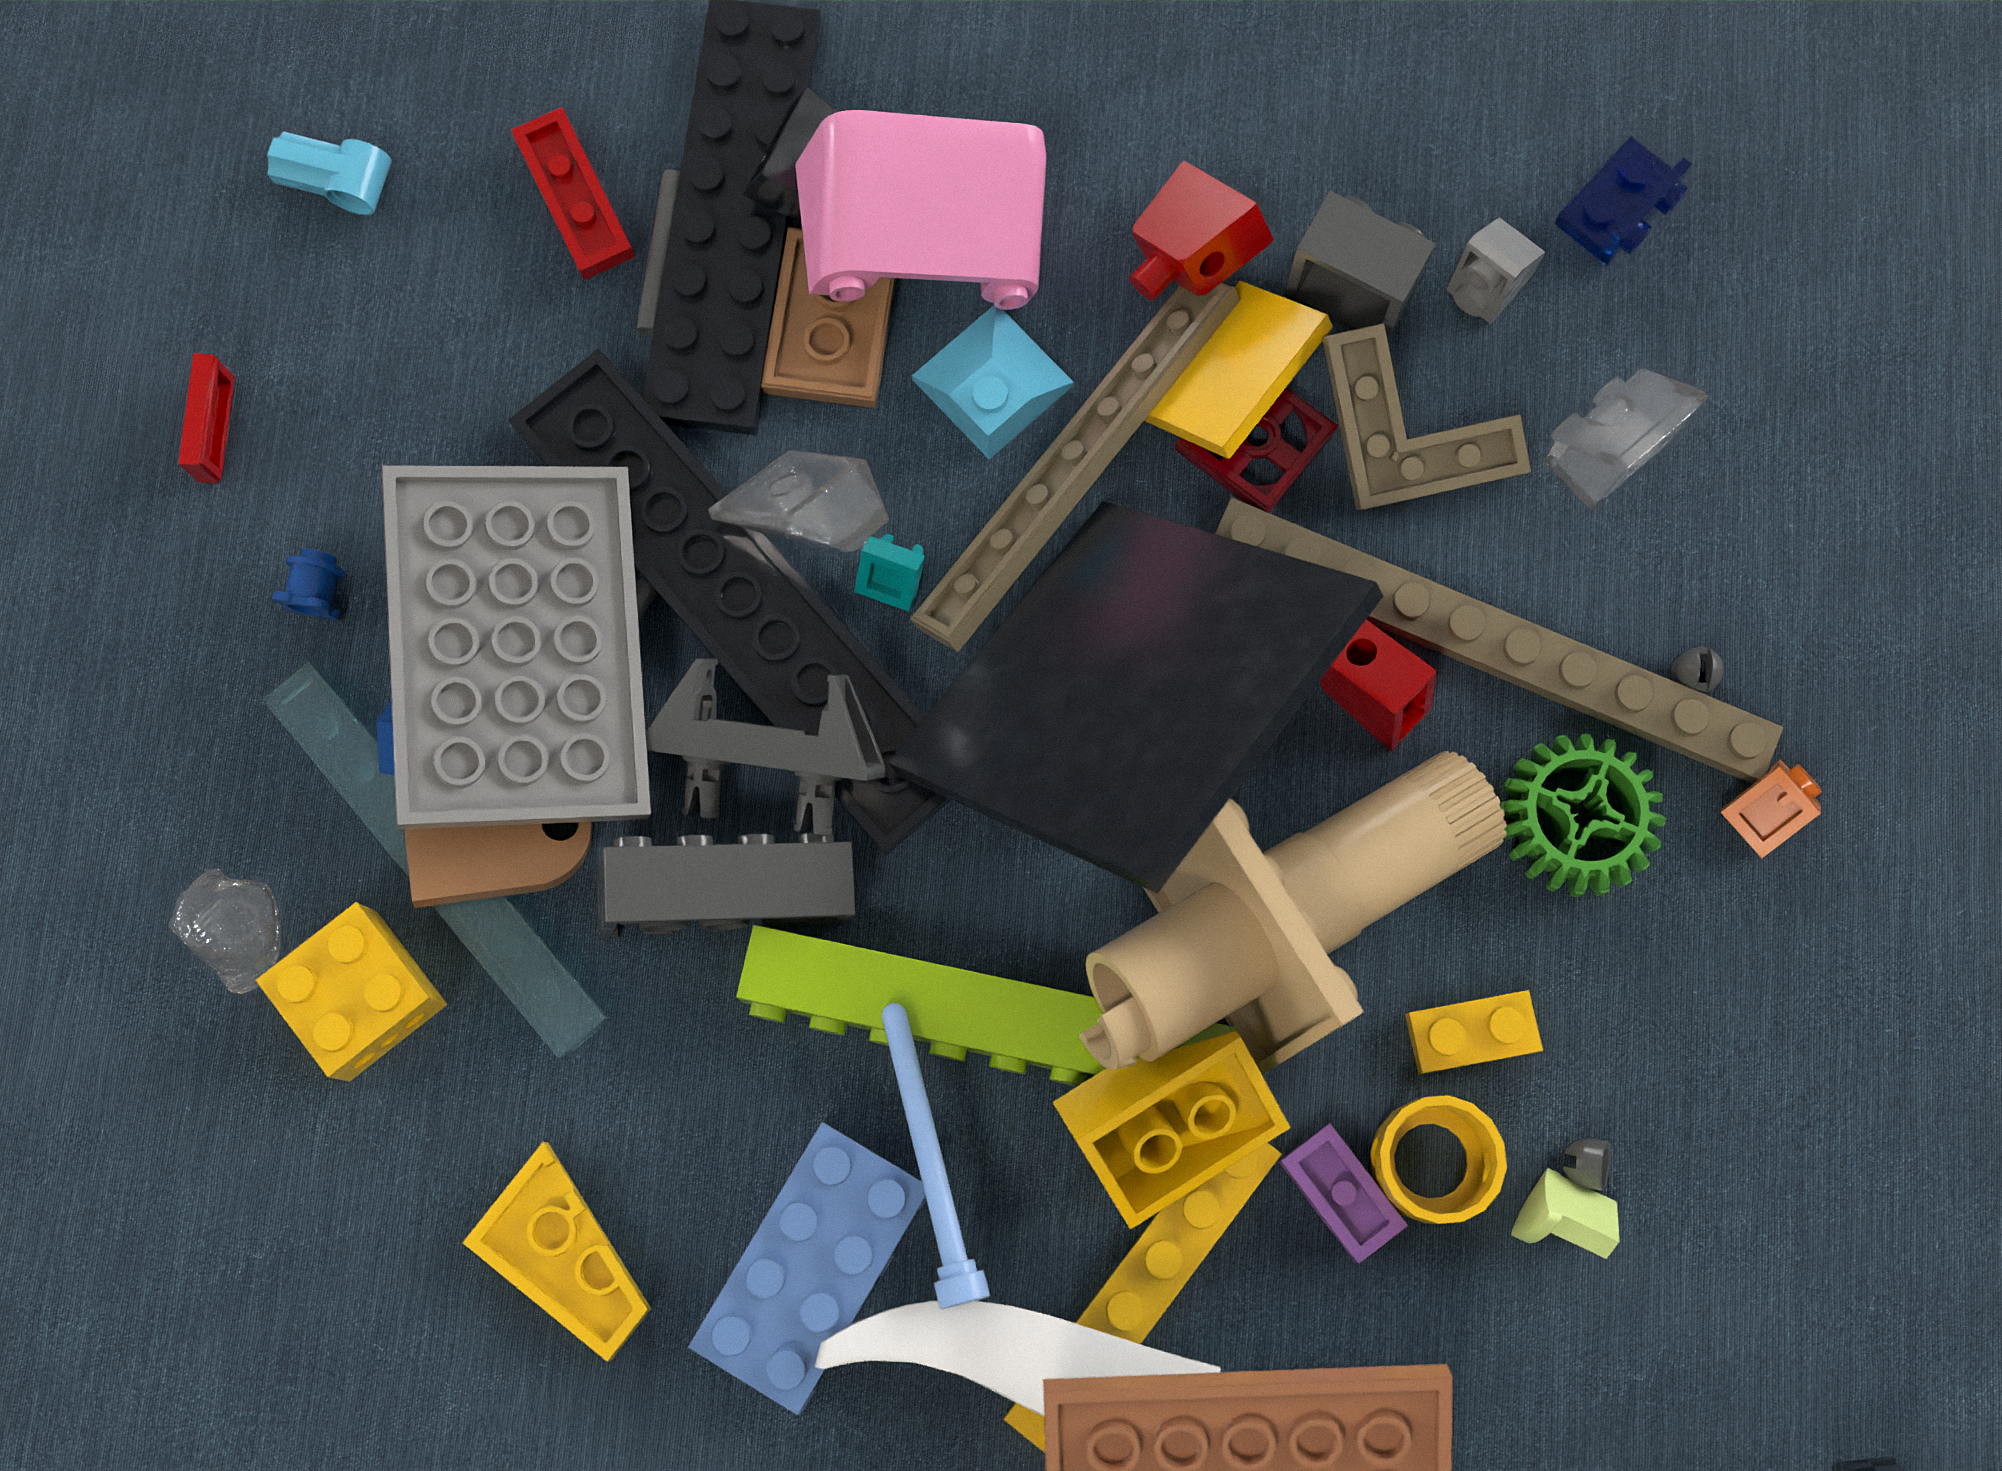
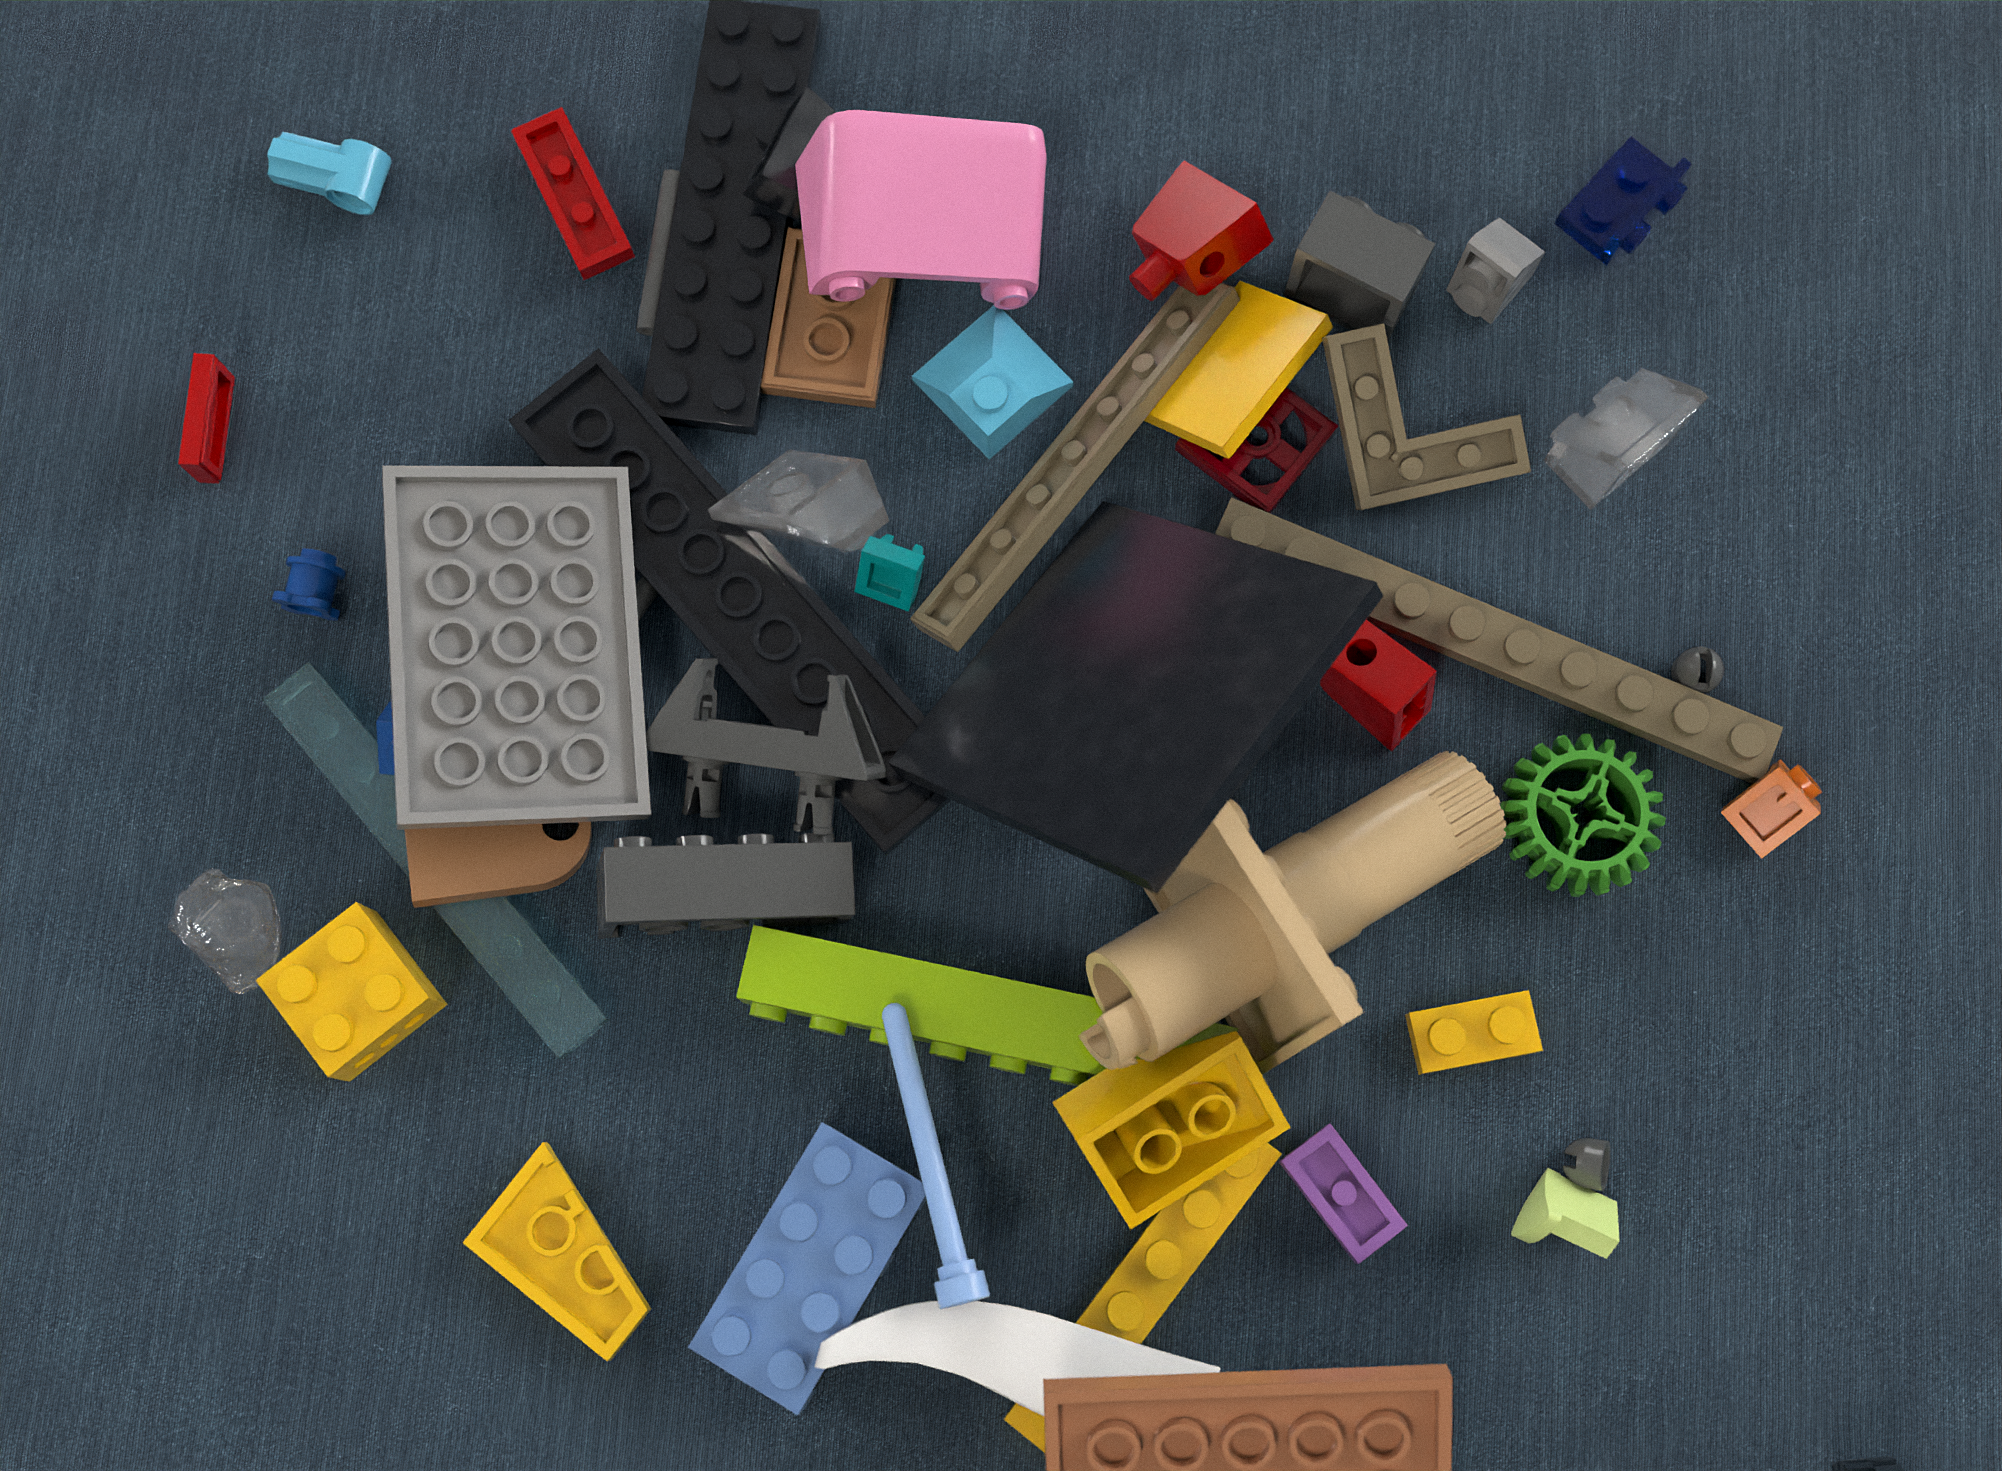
yellow piece [1370,1095,1507,1224] -> none

